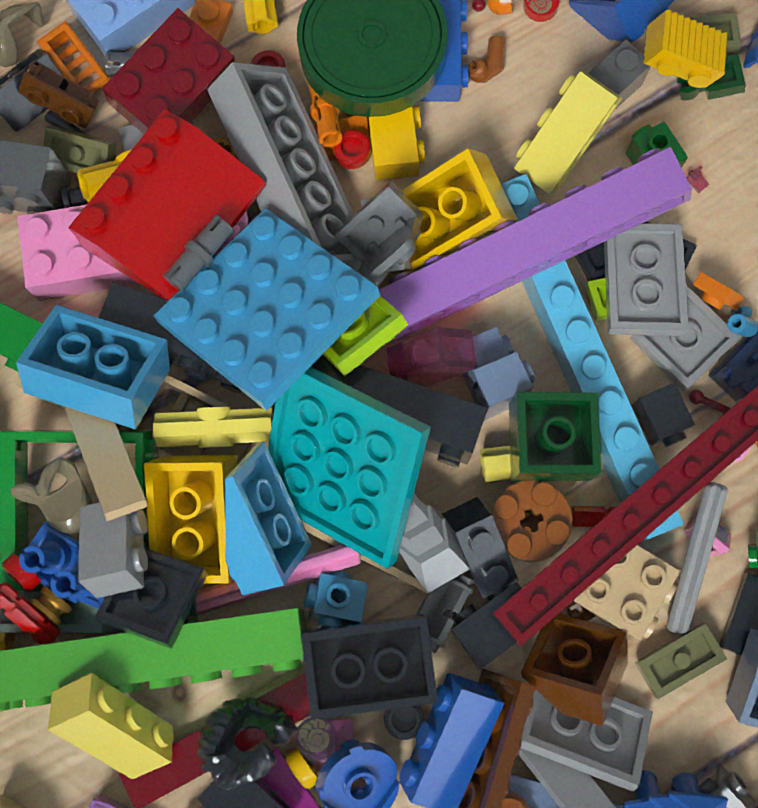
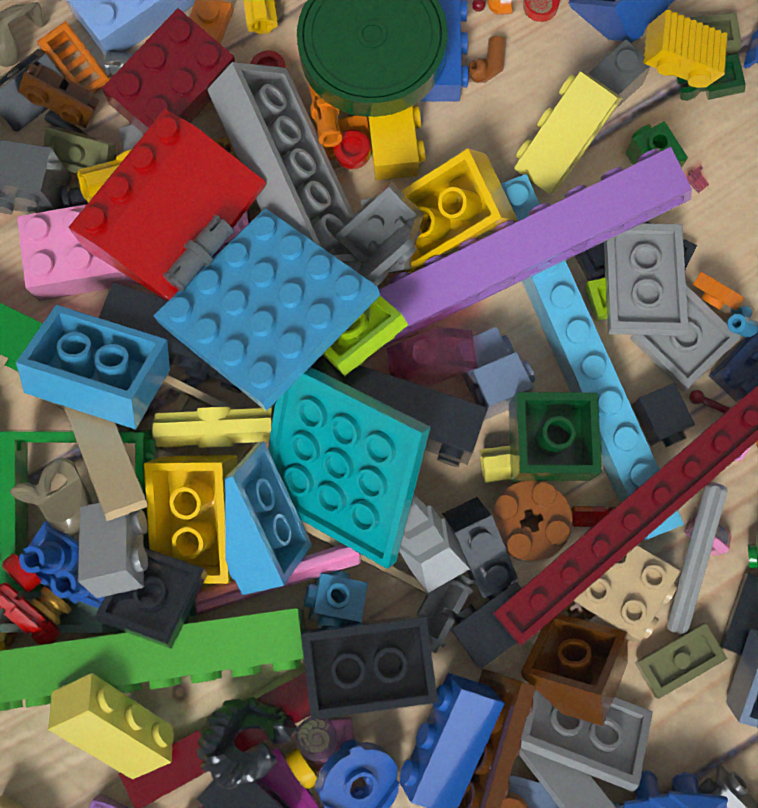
black plate [384,705,424,740] -> none

